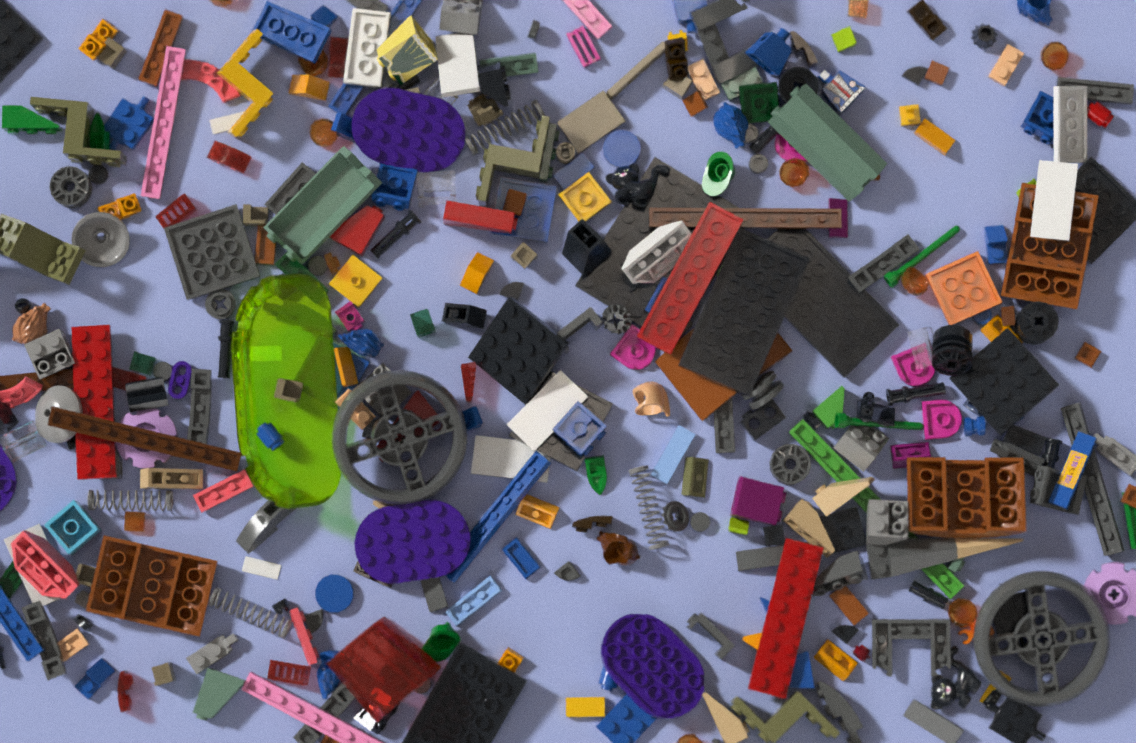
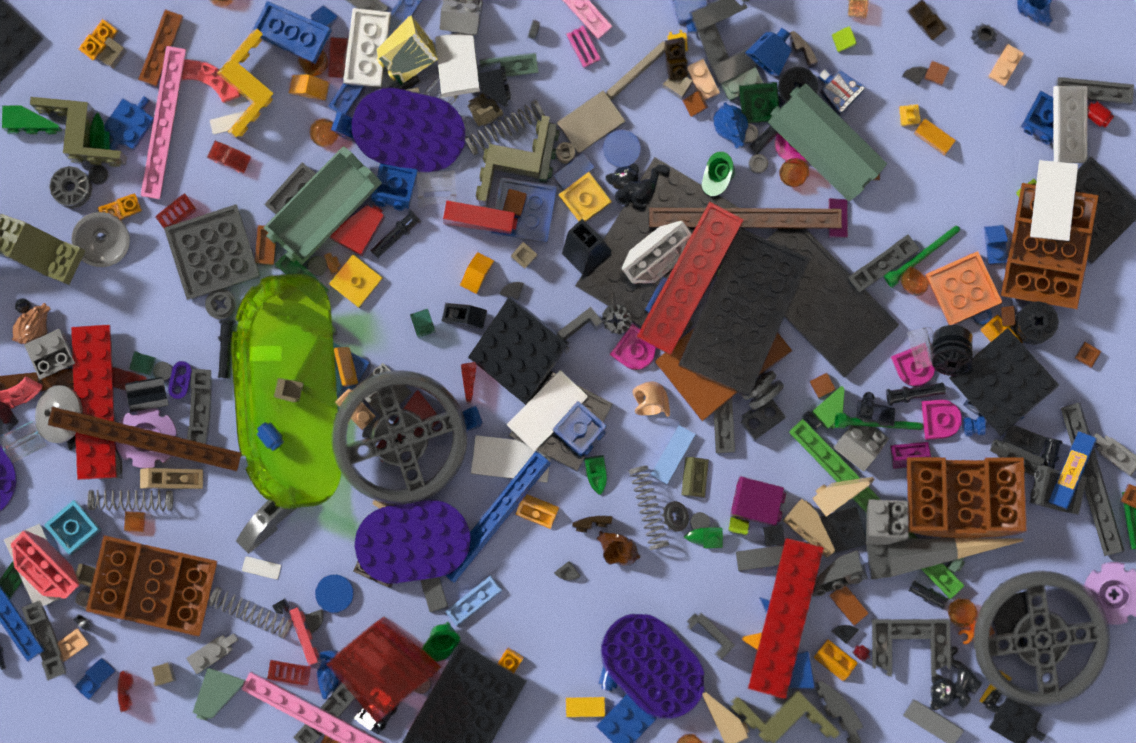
coral plate [193,469,254,513] -> none
dark tan panel [243,204,268,226] -> none
dark pink brick [335,301,365,332] -> none
blue hair [338,329,384,358] -> none
blue tile [502,537,541,579] -> none
dark grey wheel [769,444,811,485] -> none
clear orange hair [1040,42,1069,71] -> none
none -> green plate [684,527,723,548]
none -> dark orange tile [810,373,836,399]

